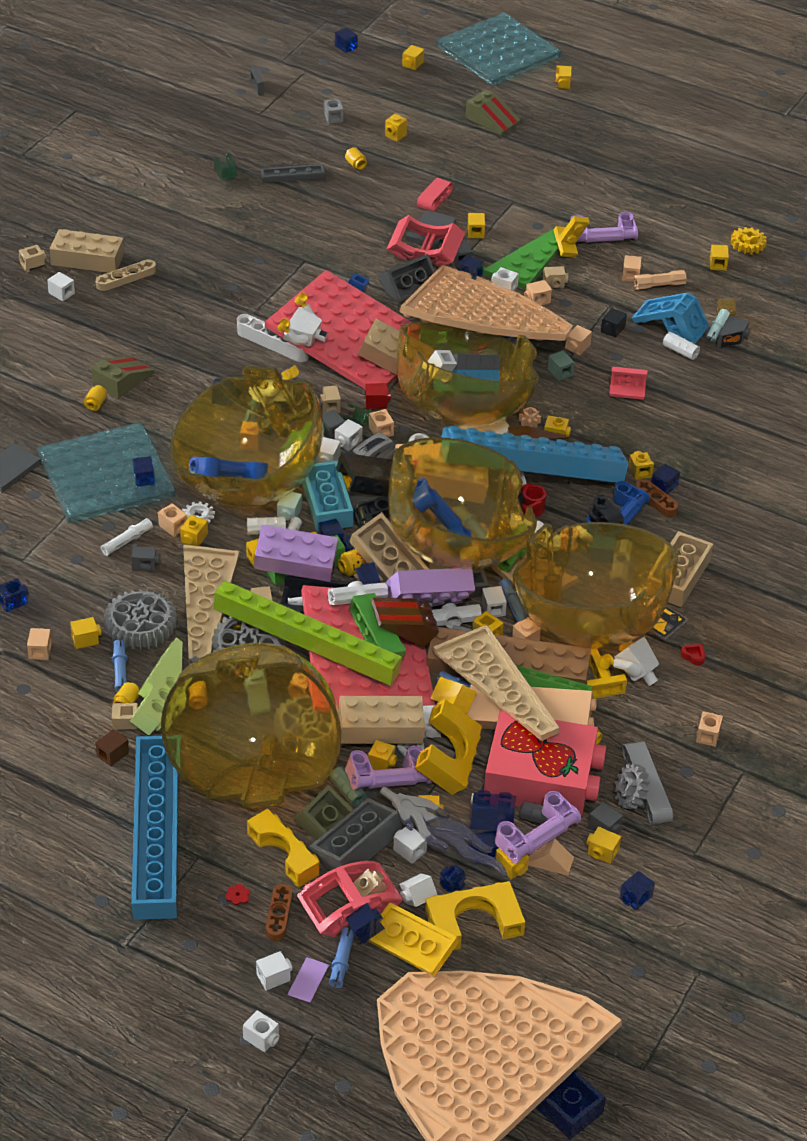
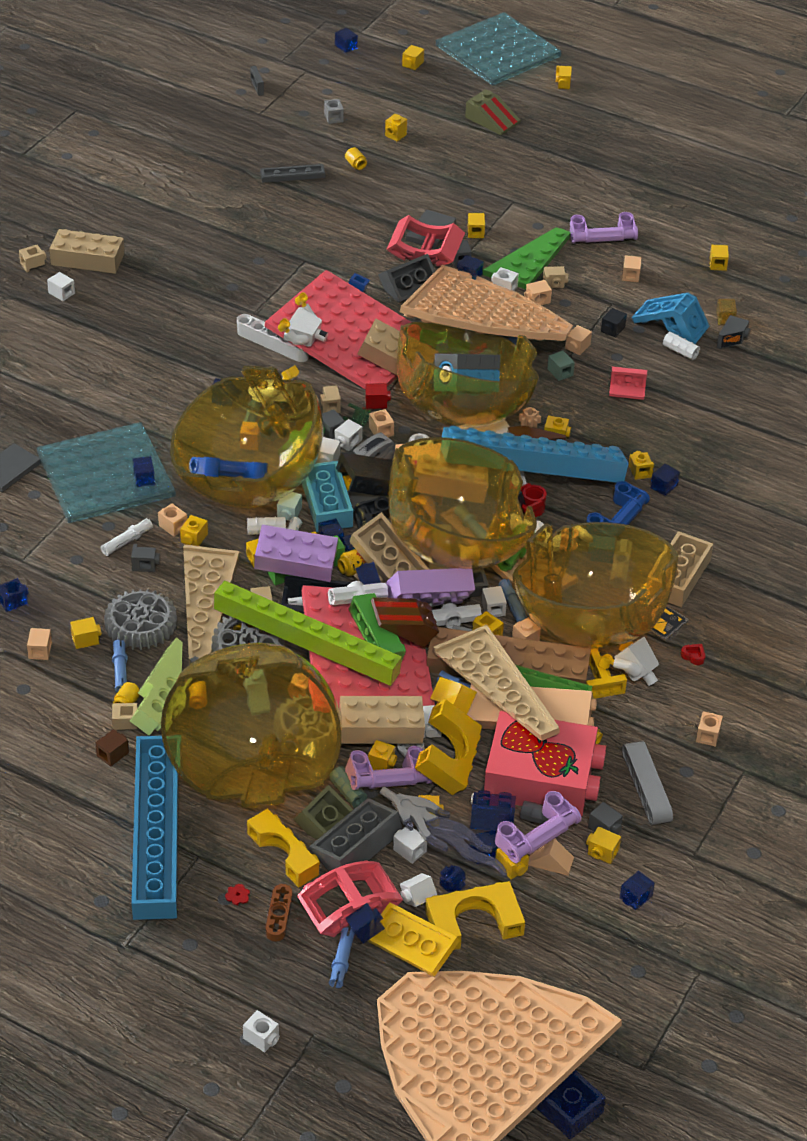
yellow brick [84,385,107,411] -> none
olive slope [91,355,155,399] -> none
tan beam [96,259,156,291] -> none
white gear [182,502,215,523] -> none
clear green window [214,154,237,179] -> none
white brick [256,951,292,991] -> none
lavender sticker [287,957,329,1003] -> none
tan brick [353,869,387,897] -> none
blue piece [412,478,473,552] -> none
coral beam [417,177,453,211] -> none
white brick [425,350,457,379] -> none
yellow bracket [553,216,590,258] -> none
black piece [589,496,624,532] -> none
light grey gear [614,763,650,809] -> none
light nougat axle [634,270,687,290] -> none
dark orange beam [635,479,678,517] -> none
light aqua axle [706,309,730,342] -> none
yellow gear [731,227,767,255] -> none

